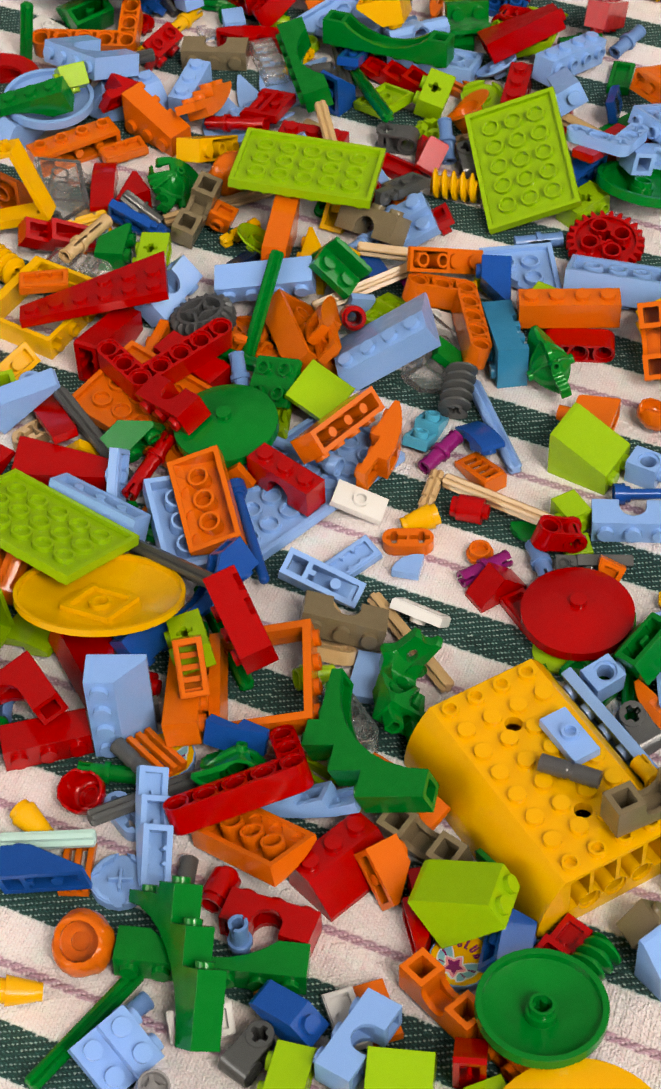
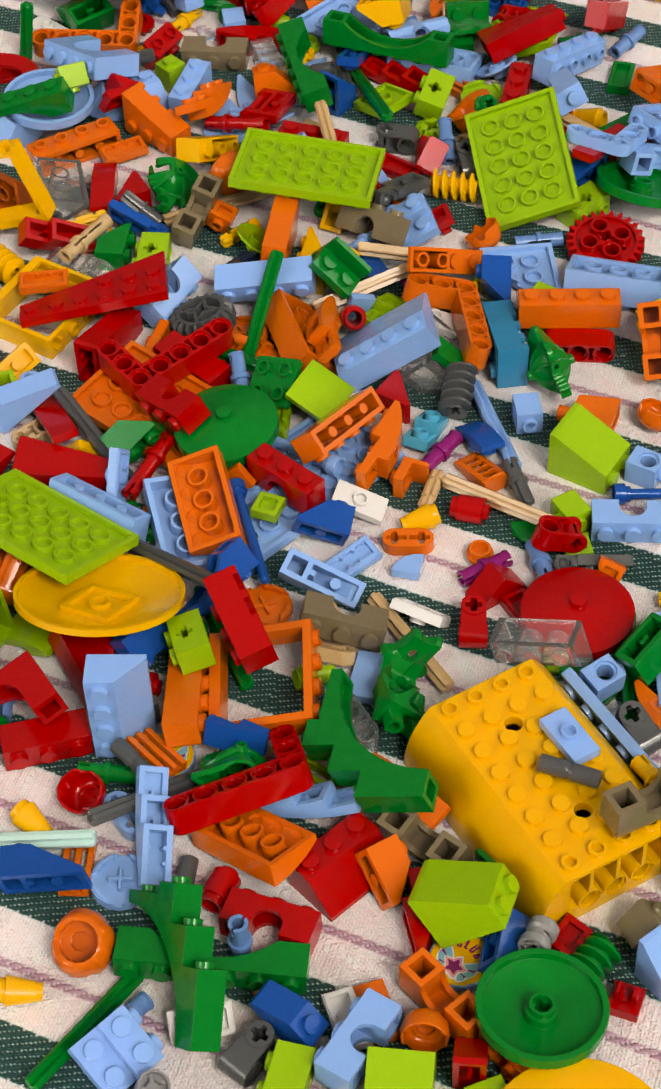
orange slope [171,634,210,699] -> none
blue tile [605,85,623,124] -> none
none -> lime brick [154,54,186,93]
none -> orange tile [247,584,293,626]
none -> lime plate [250,491,286,524]
none -> orange slope [252,63,297,98]
none -> blue slope [291,499,356,547]
none -> red slope [375,370,410,424]
none -> orange bracket [390,456,429,499]
none -> orange hair [400,1008,450,1053]
none -> red piece [458,594,488,649]
none -> orange hair [465,217,501,250]
none -> green bush [474,95,497,111]
none -> clear slope [489,618,594,667]
none -> dark grey axle [501,456,535,506]
none -> light blue brick [511,392,543,434]
none -> light grey wheel [517,915,560,950]
none -> yellow cone [573,108,608,128]
none -> red tile [609,980,647,1023]

